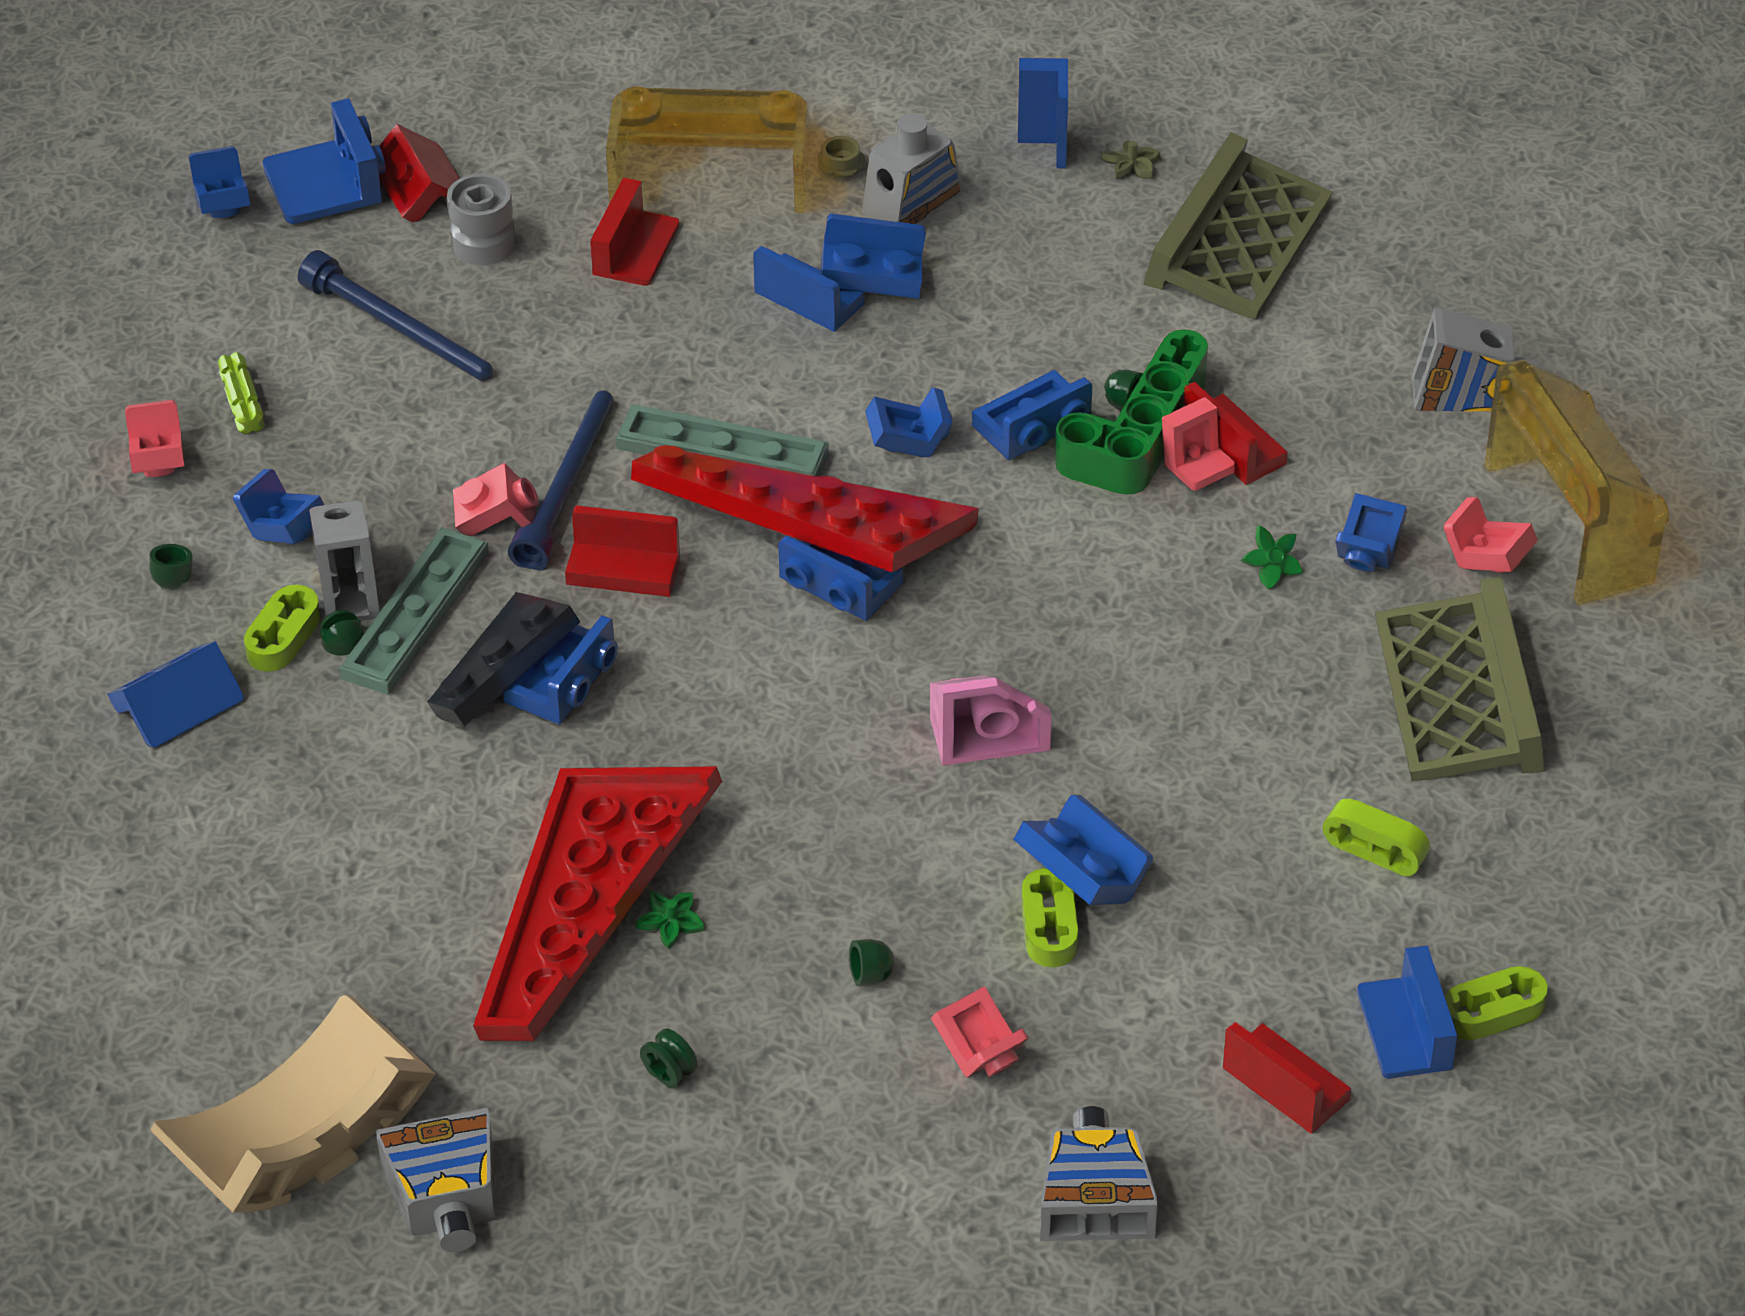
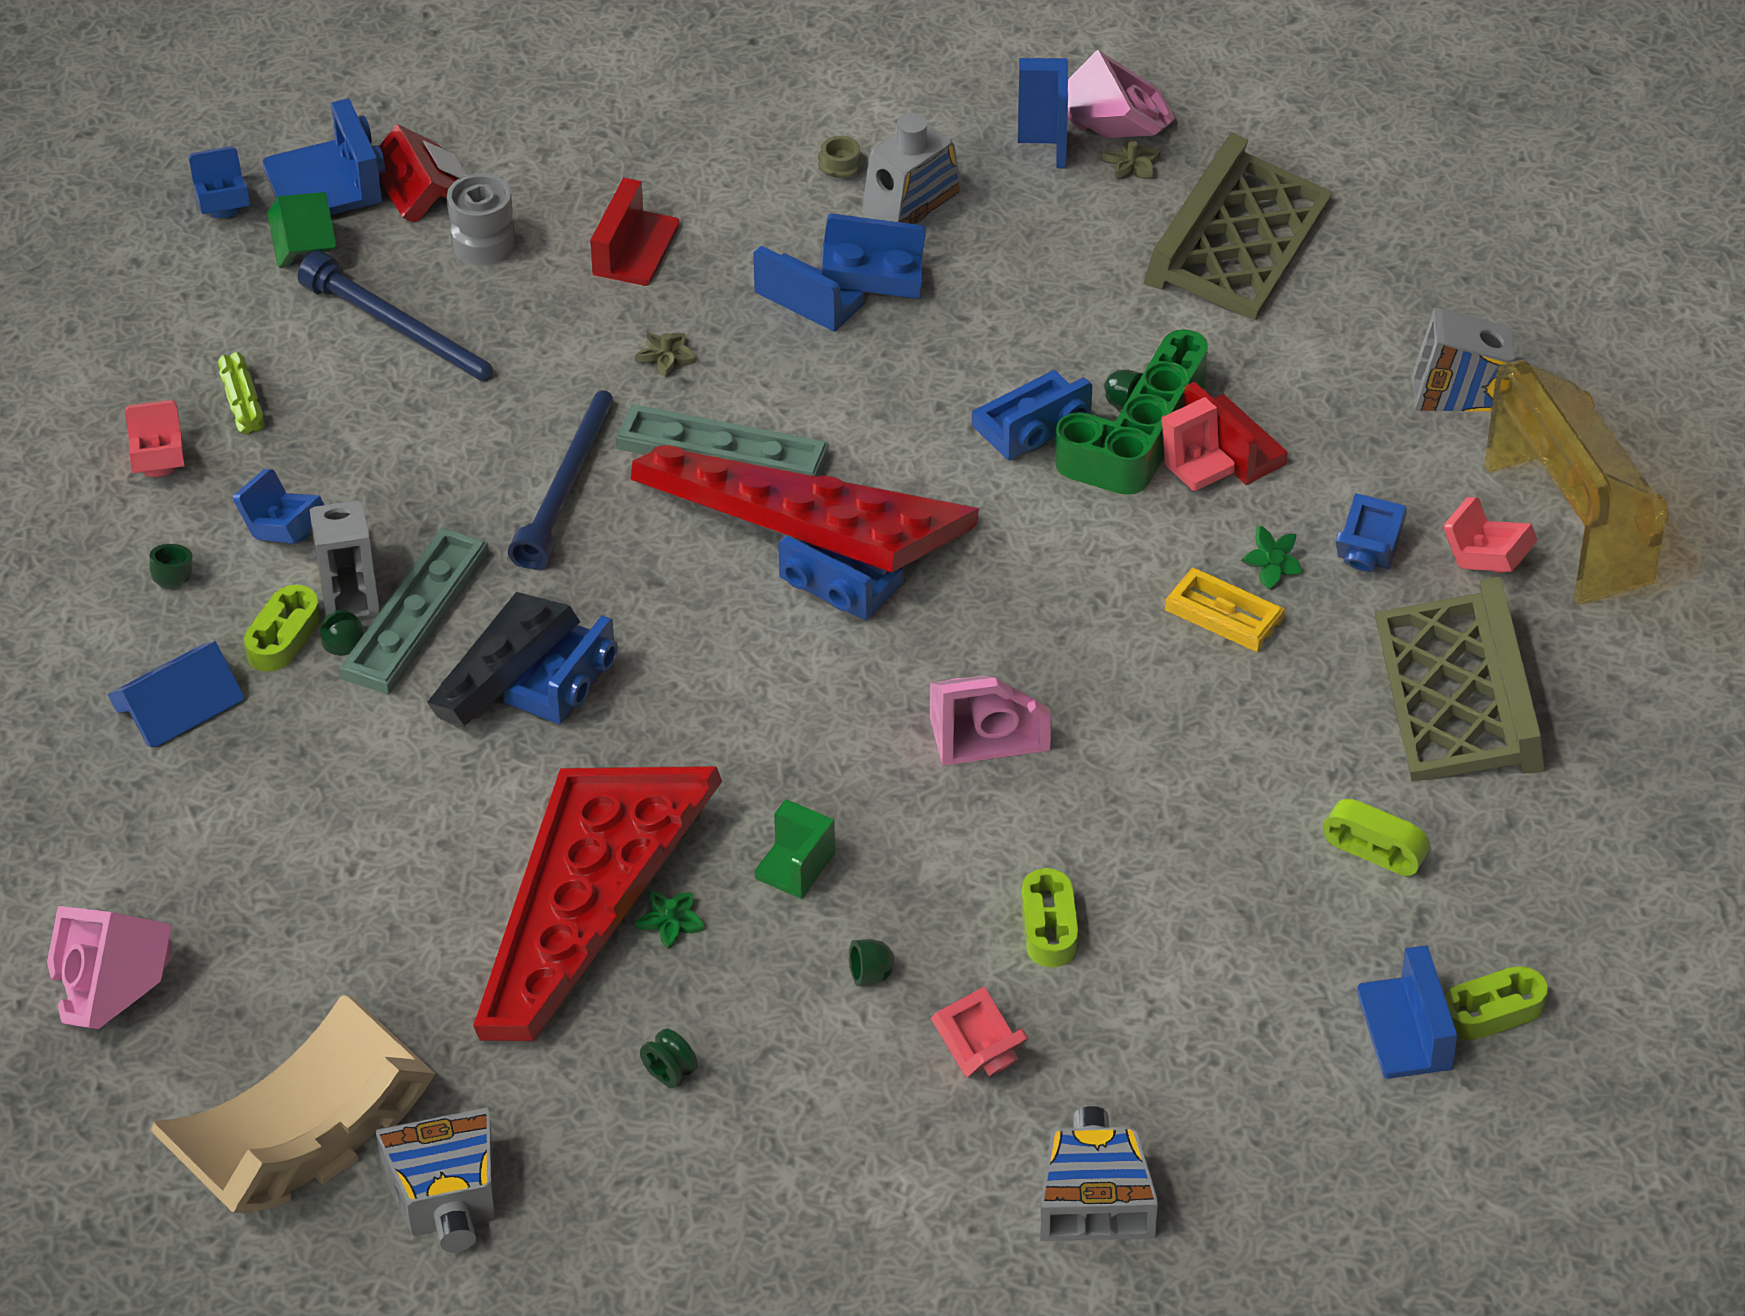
coral bracket [453,463,539,536] -> none
red panel [565,505,680,597] -> none
clear yellow windscreen [606,86,811,213] -> none
blue bracket [865,387,952,457] -> none
blue bracket [1013,795,1153,905] -> none
red panel [1223,1022,1351,1134] -> none
none -> bright pink slope [47,906,172,1029]
none -> green panel [267,192,336,268]
none -> white sticker [422,140,467,178]
none -> olive plant [635,332,697,377]
none -> green panel [755,799,835,899]
none -> bright pink slope [1068,50,1176,138]
none -> yellow tile [1165,567,1285,652]

